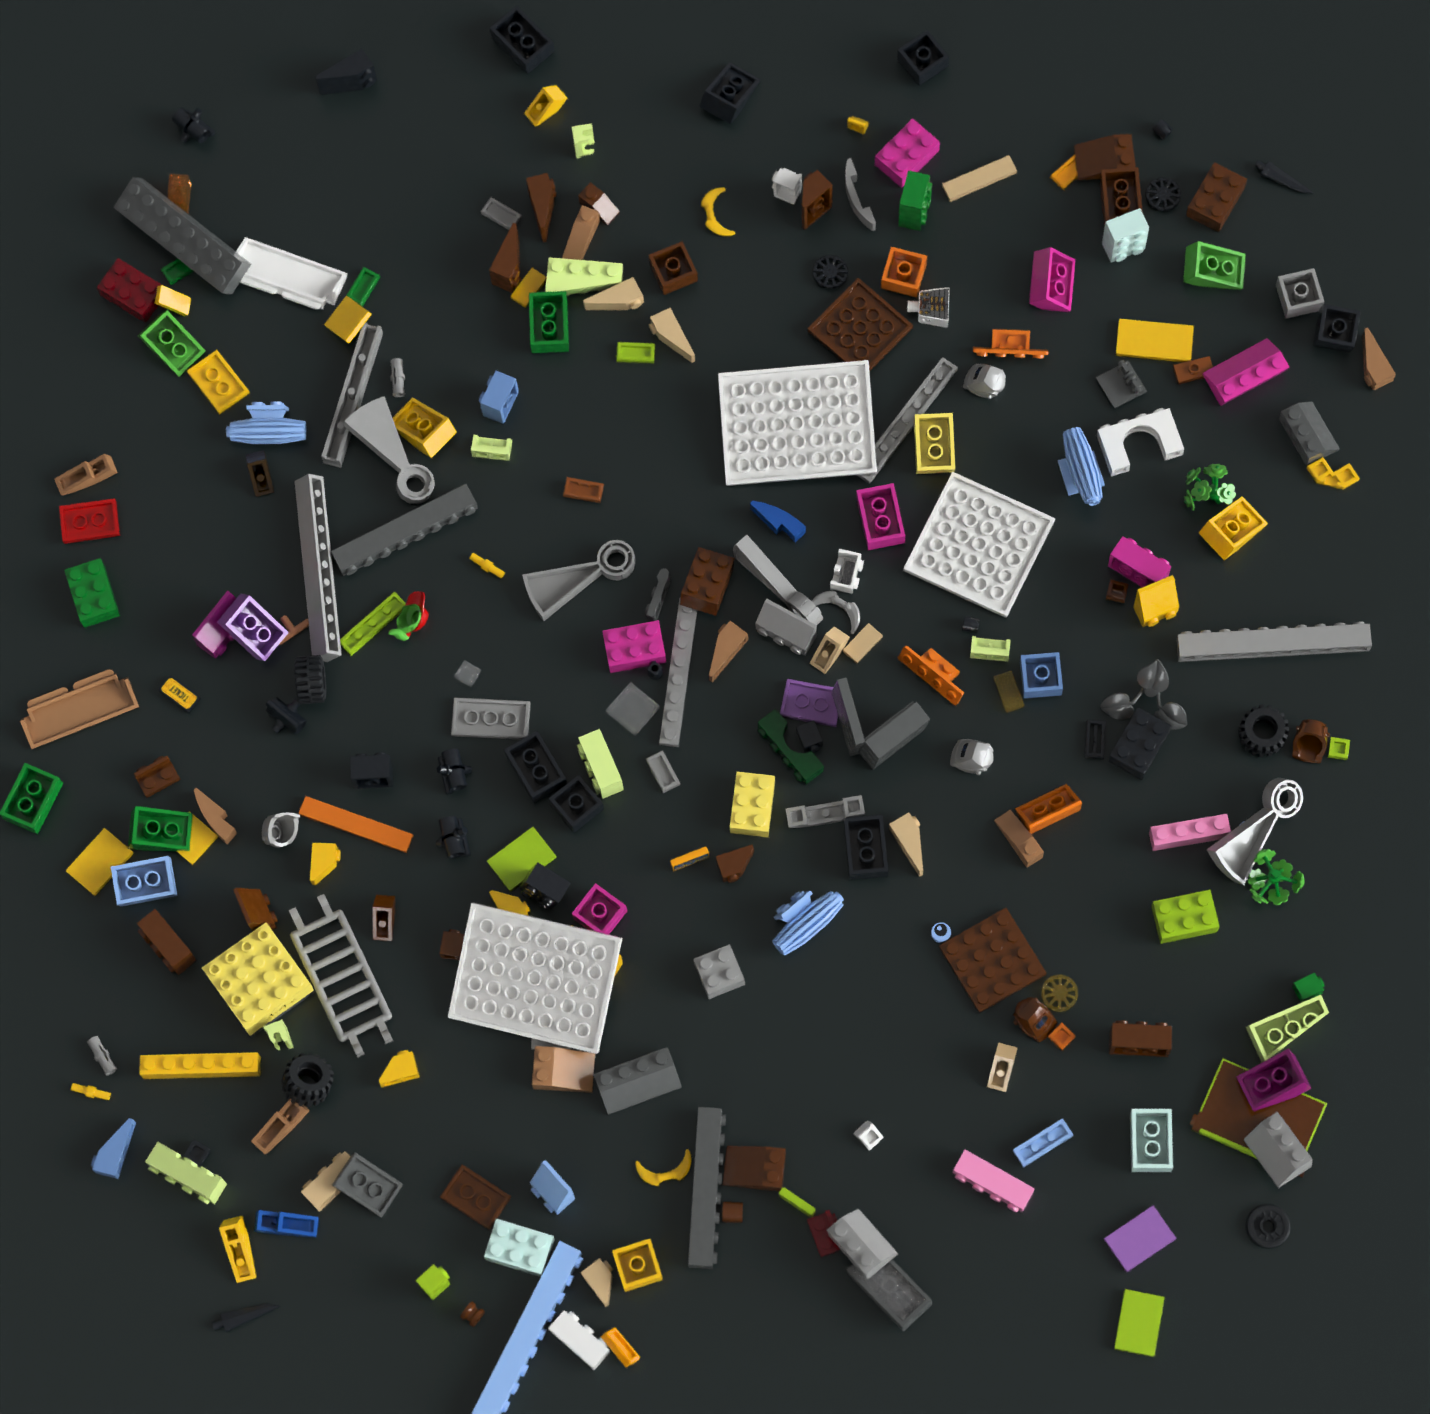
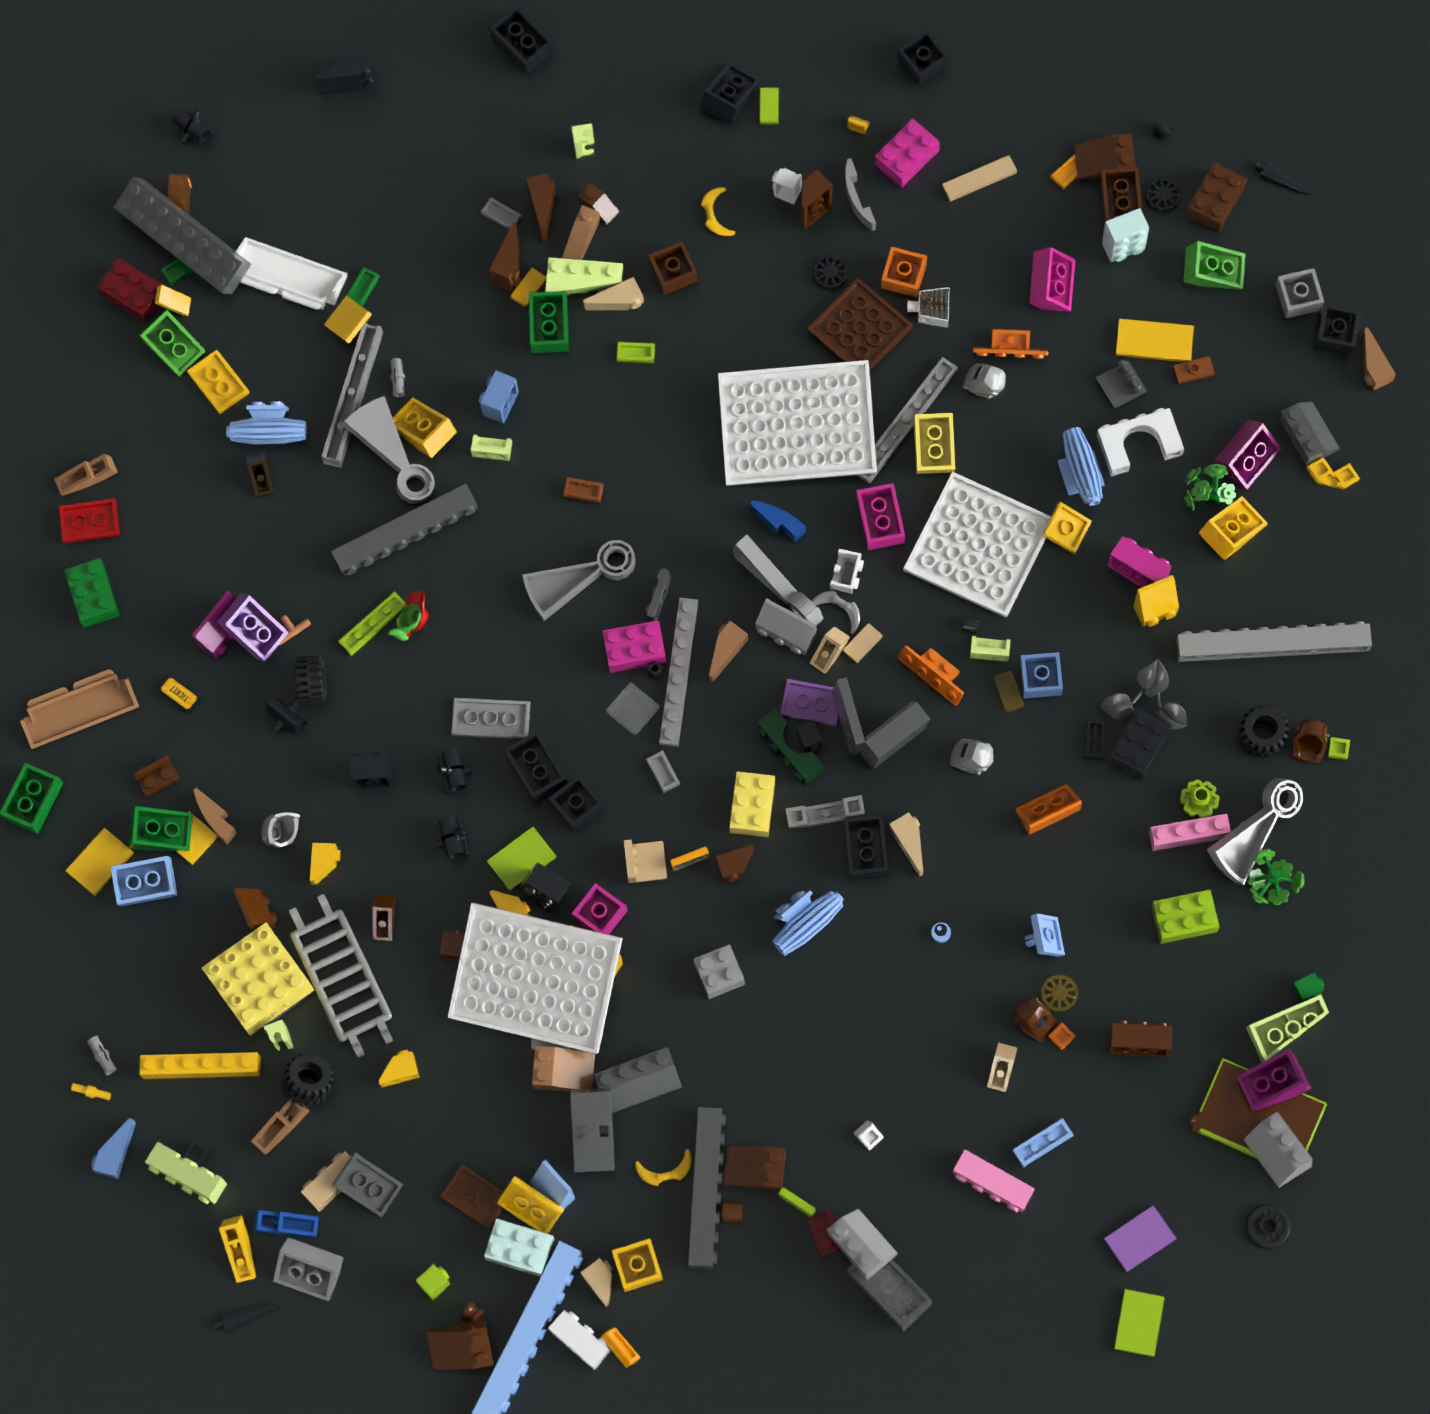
reddish brown brick [137,909,197,975] -> none
light grey brick [294,474,341,662] -> none
orange tile [298,796,413,853] -> none
clear tile [455,660,481,687] -> none
yellow bar [469,553,505,578] -> none
yellow slope [524,85,567,126] -> none
yellowish green brick [577,729,624,799] -> none
tan slope [649,308,695,363] -> none
reddish brown brick [680,547,735,616] -> none
green brick [898,170,932,231] -> none
reddish brown plate [939,908,1047,1013] -> none
medium nougat slope [994,810,1044,868] -> none
reddish brown brick [1106,579,1129,603] -> none
light aqua brick [1130,1109,1173,1172] -> none
dark pink slope [1202,338,1289,406] -> none
none -> light grey slope [273,1238,344,1301]
none -> reddish brown slope [426,1319,493,1370]
none -> yellow tile [497,1176,564,1234]
none -> dark grey brick [570,1088,615,1172]
none -> tan bracket [624,840,667,883]
none -> lime tile [760,88,779,124]
none -> light blue tile [1025,914,1065,957]
none -> yellow tile [1042,502,1091,554]
none -> lime plant [1180,780,1220,818]
none -> magenta slope [1214,419,1281,490]

